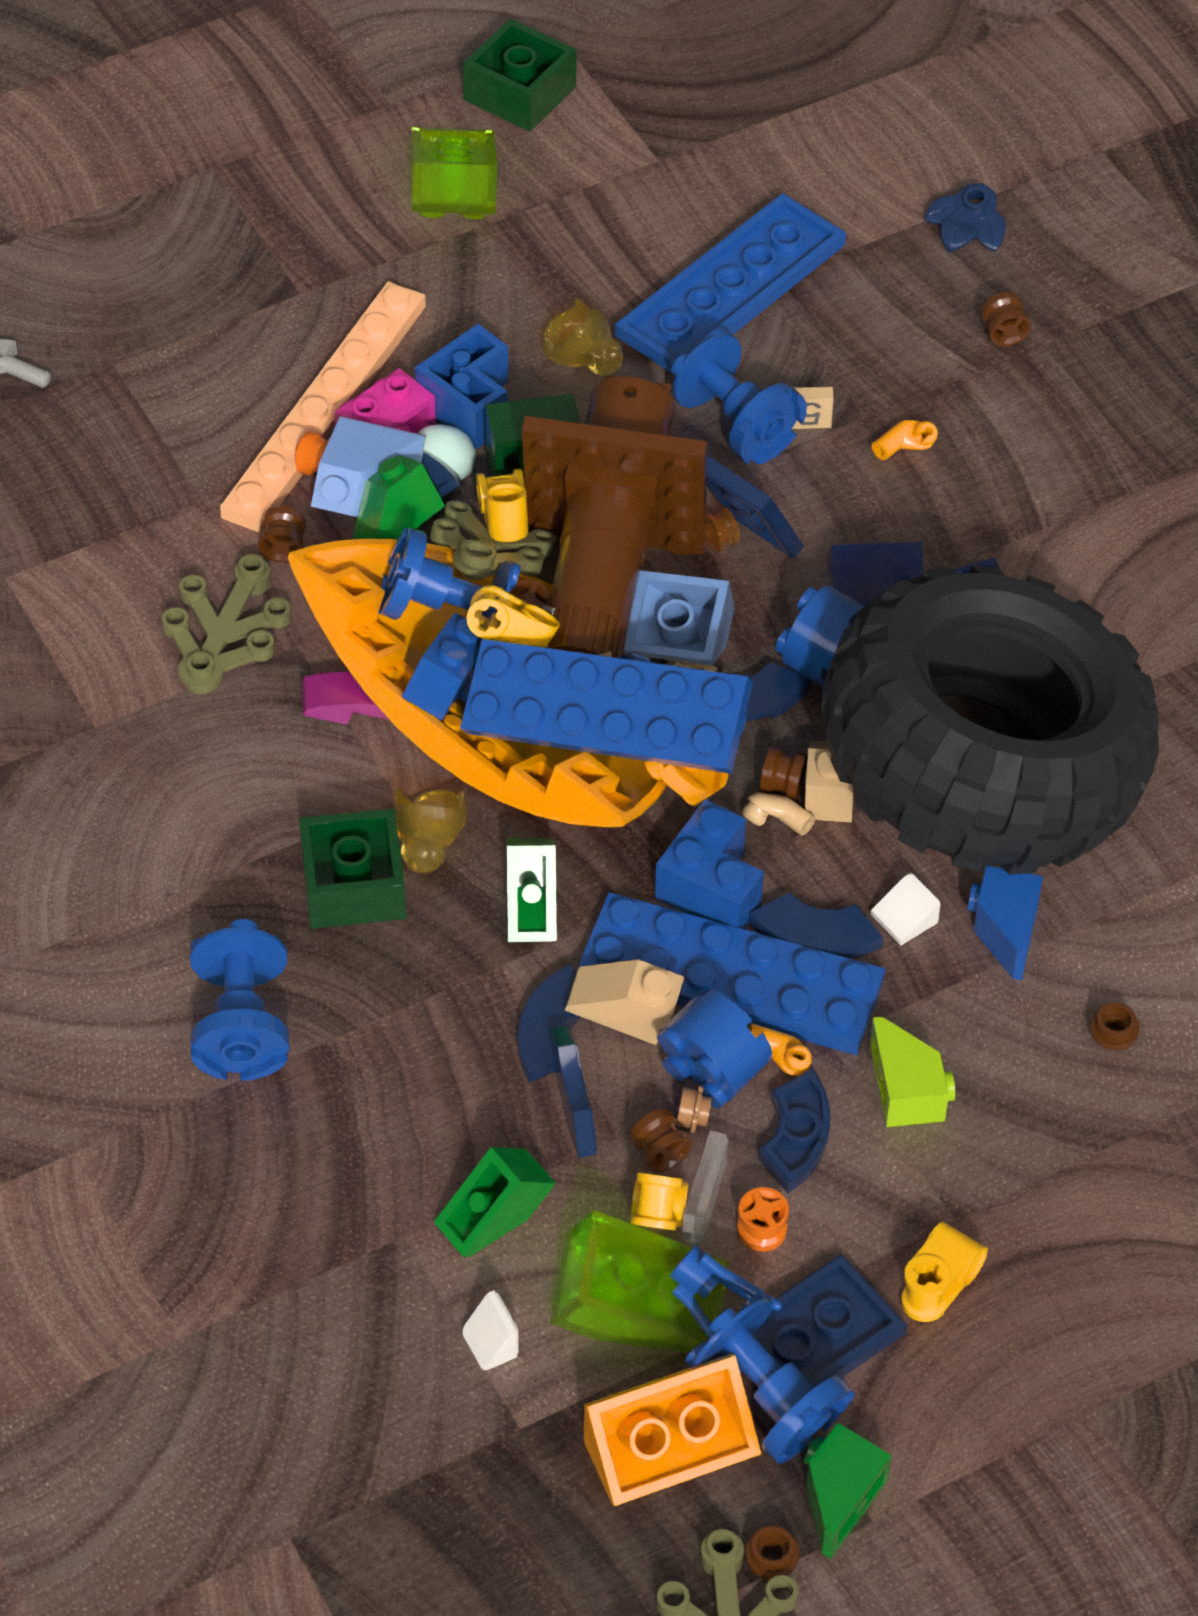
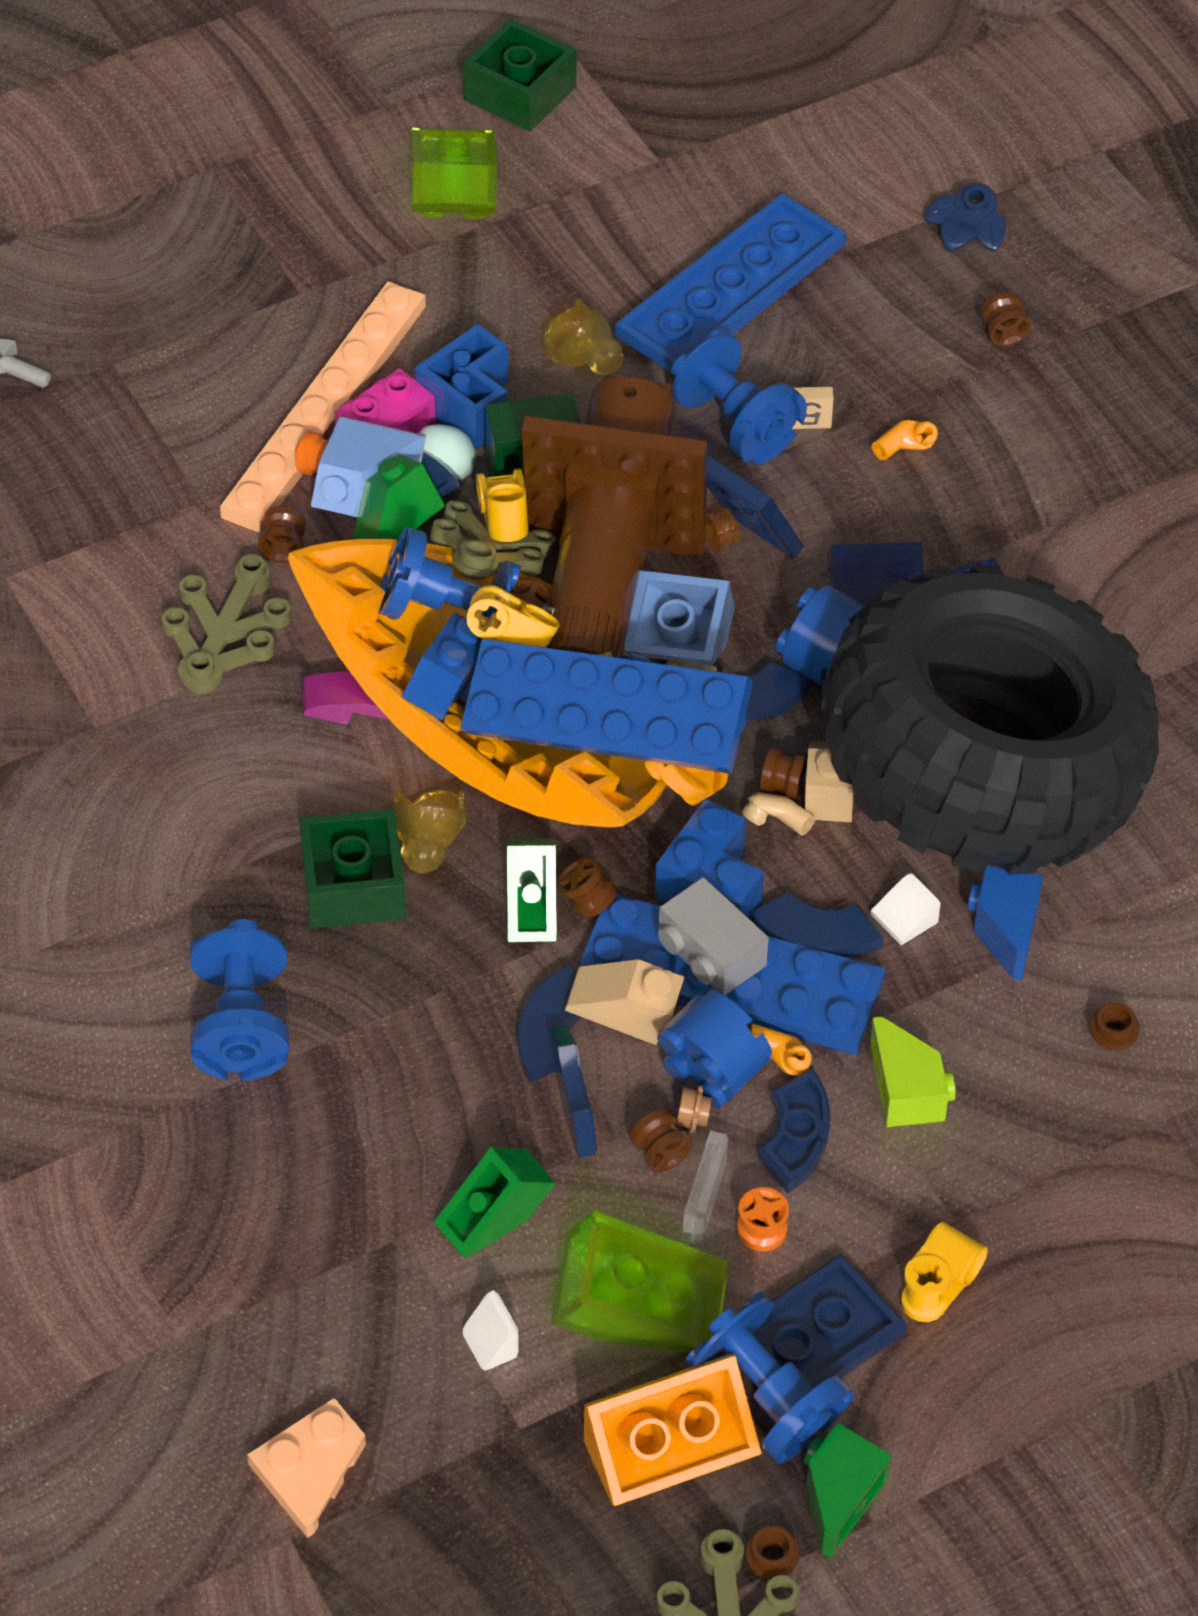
yellow piece [630,1173,688,1230] -> none
blue plant [669,1244,782,1374] -> none
none -> light nougat wing [247,1398,366,1538]
none -> reddish brown wheel [556,857,617,918]
none -> light grey brick [658,877,769,995]

